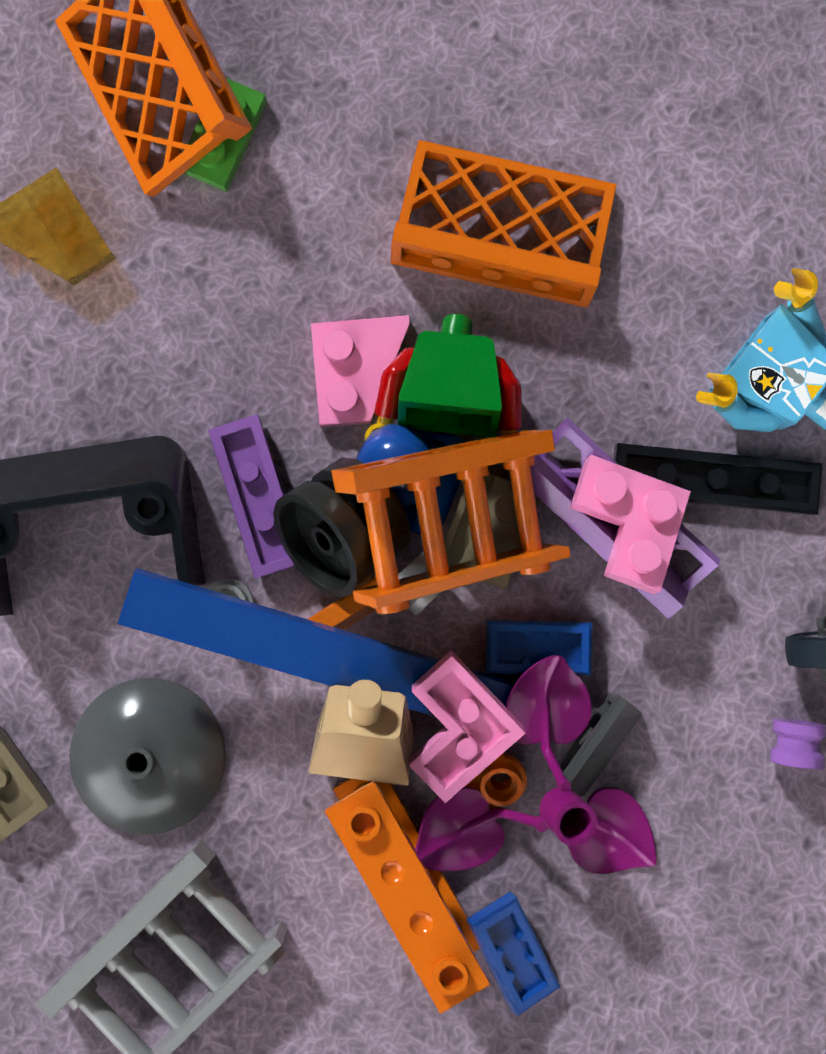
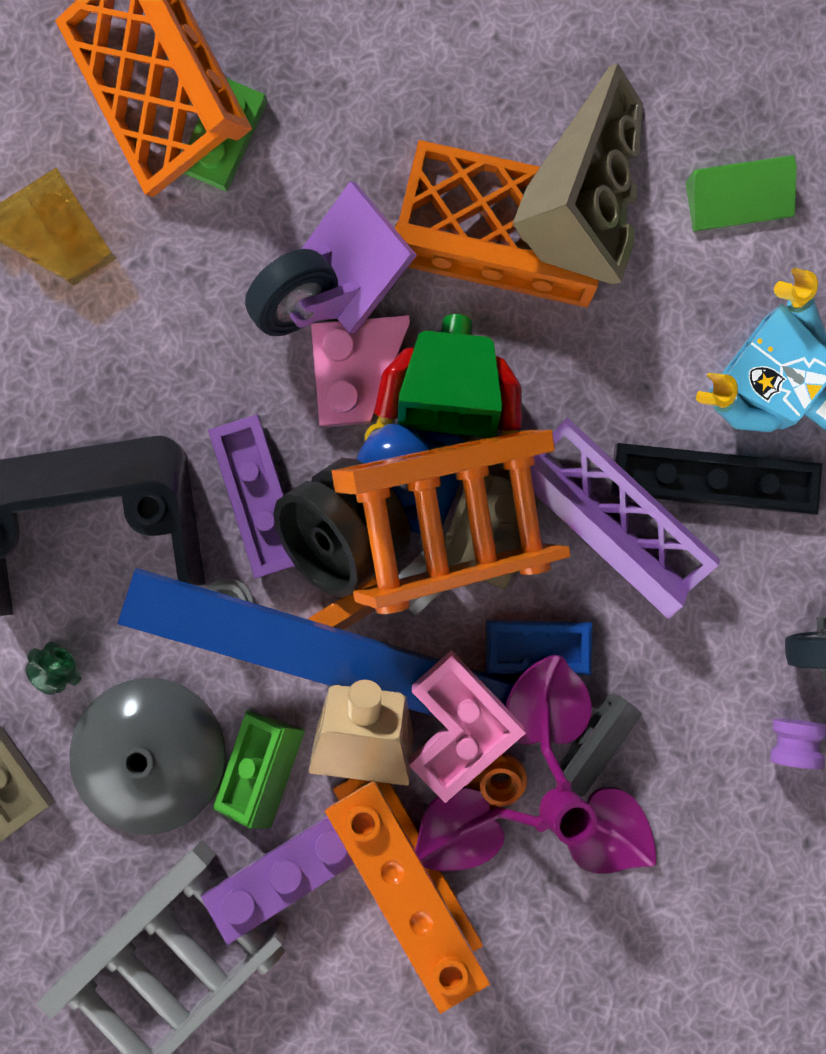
blue plate [466,892,560,1016] -> none
bright pink plate [570,455,691,594] -> none
none -> clear green plate [25,642,81,695]
none -> medium lavender plate [200,816,354,945]
none -> bright green slope [213,710,305,829]
none -> medium lavender plate [245,181,417,336]
none -> dark tan wedge [512,63,643,285]
none -> bright green slope [685,155,797,232]

